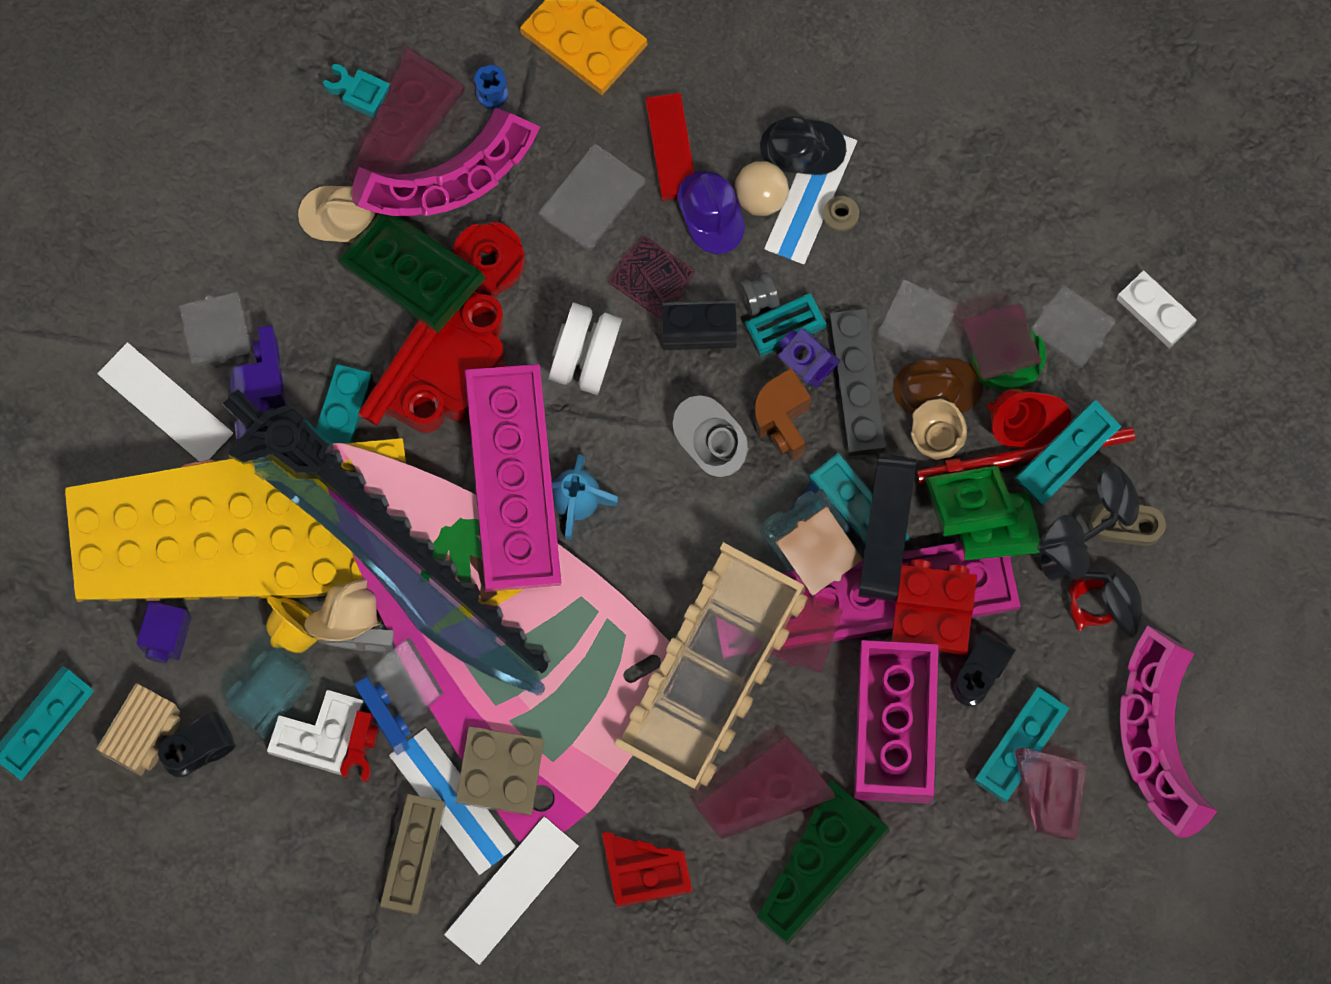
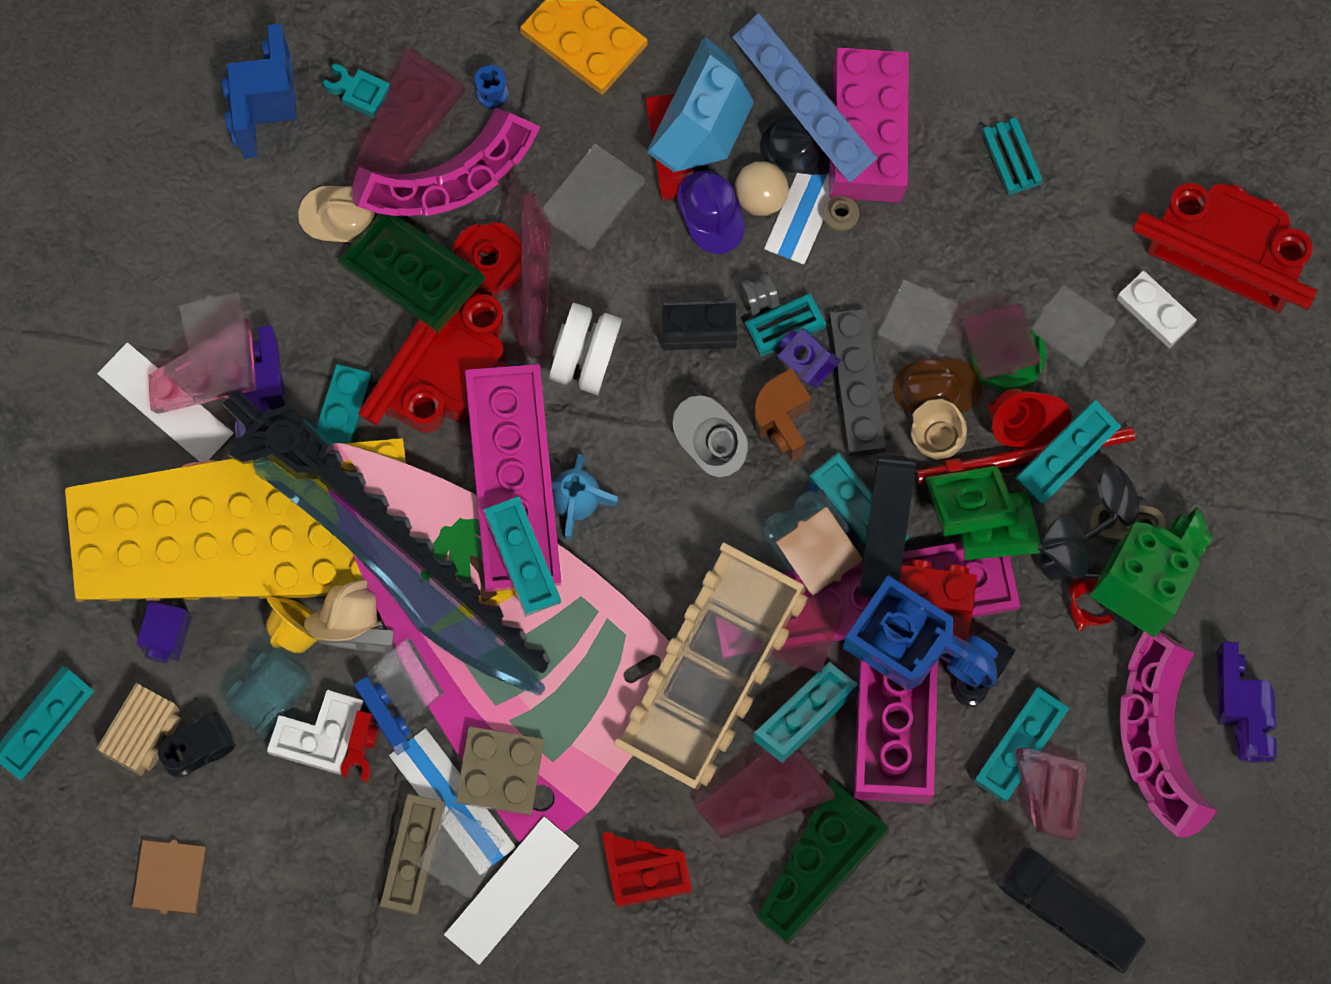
clear pink piece [608,236,695,319] -> none
none -> medium nougat piece [132,840,206,915]
none -> clear pink wing [148,317,256,414]
none -> blue bracket [222,24,297,159]
none -> clear piece [416,807,505,899]
none -> teal plate [483,496,562,617]
none -> clear pink wing [518,193,551,359]
none -> dark azure wedge [647,37,754,173]
none -> medium blue plate [733,13,878,182]
none -> teal plate [754,662,858,763]
none -> dark pink brick [829,48,909,203]
none -> blue brick [843,575,998,691]
none -> teal tile [982,117,1043,196]
none -> black beam [998,847,1146,974]
none -> green brick [1090,507,1213,638]
none -> red brick [1132,183,1318,314]
none -> dark purple plate [1217,642,1277,763]

